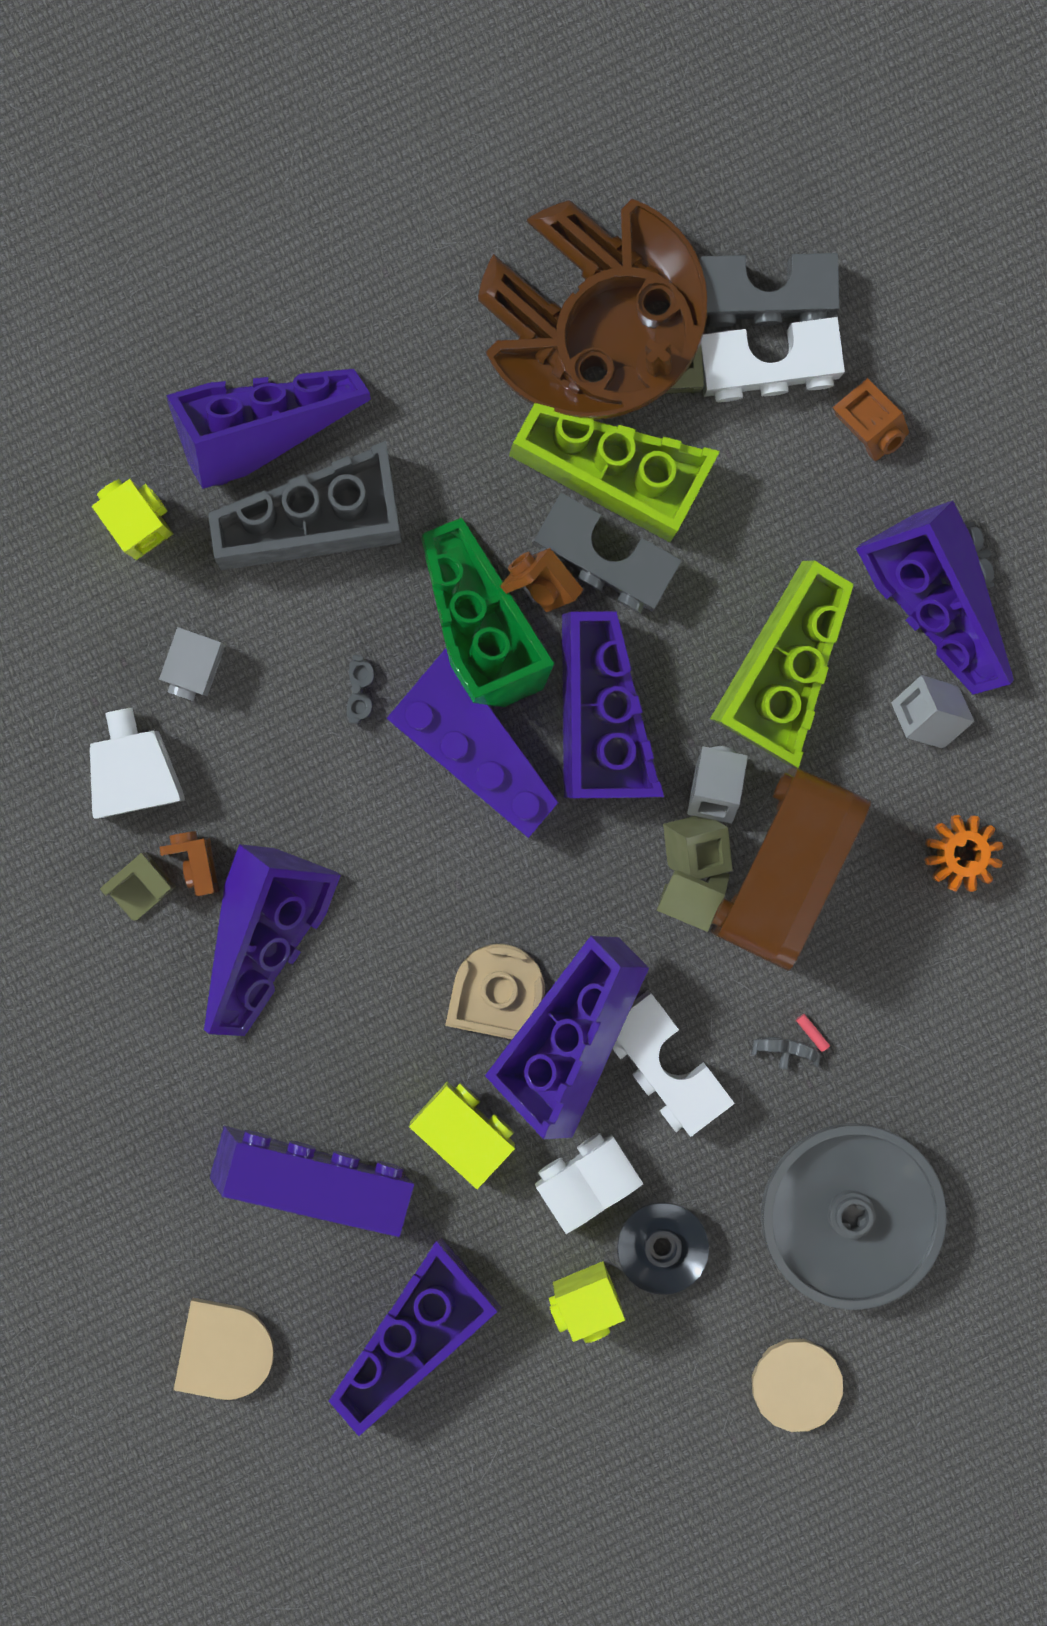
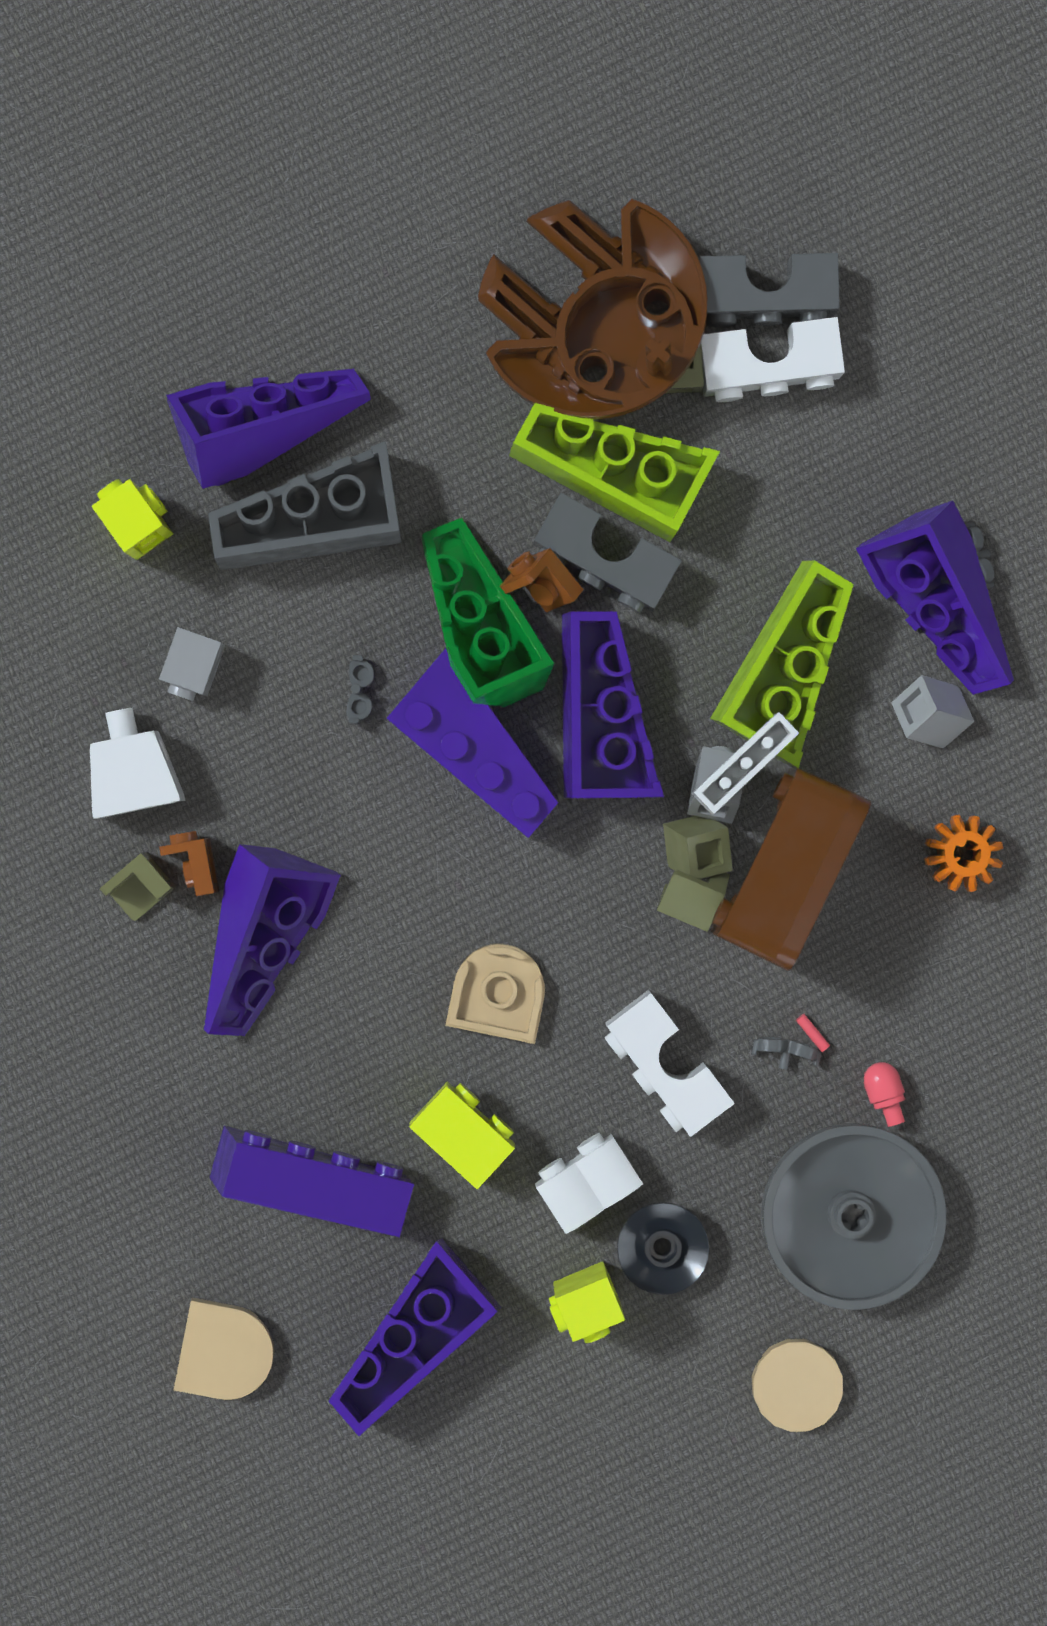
dark purple wedge [485,936,649,1139] -> none
dark orange bracket [832,378,909,461] -> none
none -> white piece [692,712,799,815]
none -> coral cylinder [864,1062,905,1127]

